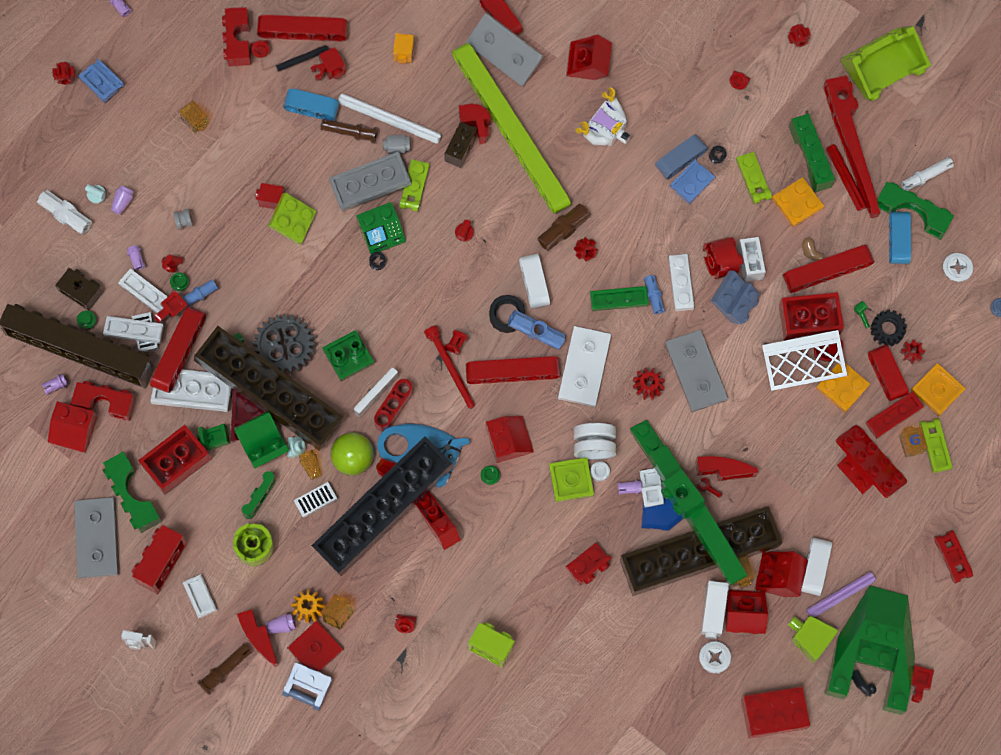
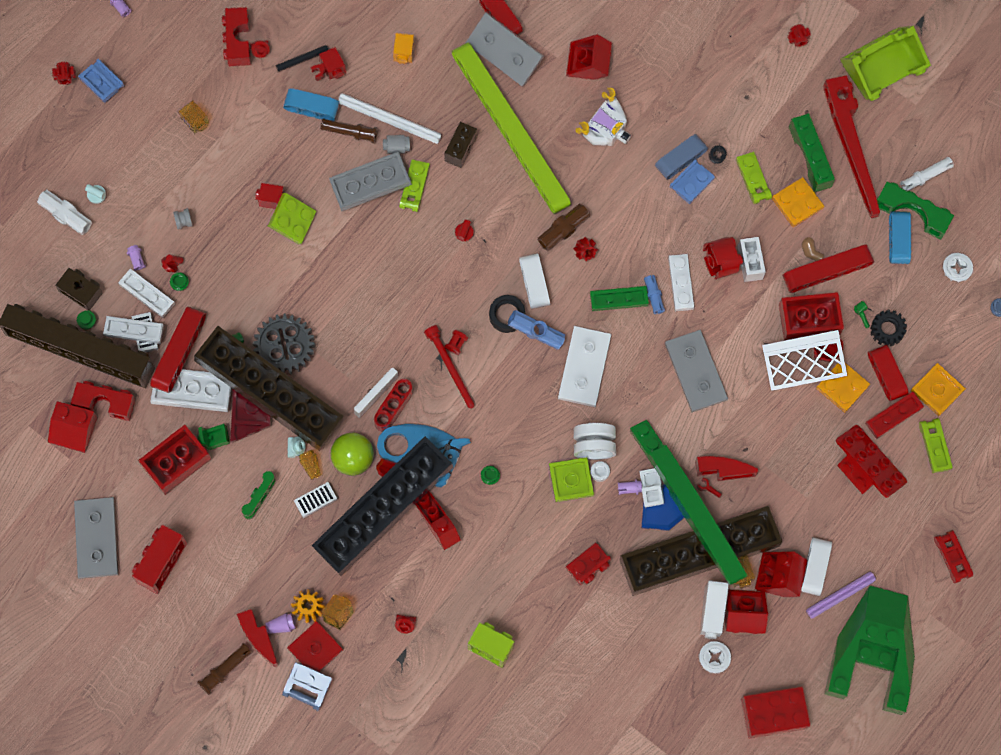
lavender pin [42,374,68,395] -> none
green arch [103,451,162,533] -> none
lavender cone [111,185,134,215] -> none
white plate [121,630,157,650] -> none
red plate [154,291,188,323] -> none
medium blue pin [182,279,218,308] -> none
white tile [183,574,217,619] -> none
lime brick [233,523,274,567] -> none
green bracket [234,411,289,469] -> none
red beam [257,15,348,42] -> none
green plate [322,330,374,381] -> none
green slope [356,202,406,255] -> none
black bush [369,252,386,271] -> none
red brick [459,104,491,144] -> none
red beam [465,356,560,384] -> none
red slope [486,416,534,463] -> none
red gear [633,368,665,400] -> none
green brick [661,469,705,519] -> none
sand blue plate [711,270,760,325] -> none
red plate [729,70,751,90] -> none
lime torso [788,616,838,664] -> none
red axle [826,144,867,211] -> none
black arm [852,670,876,697] -> none
clear yellow brick [899,426,928,458] -> none
red gear [900,339,925,364] -> none
red plate [911,665,934,703] -> none

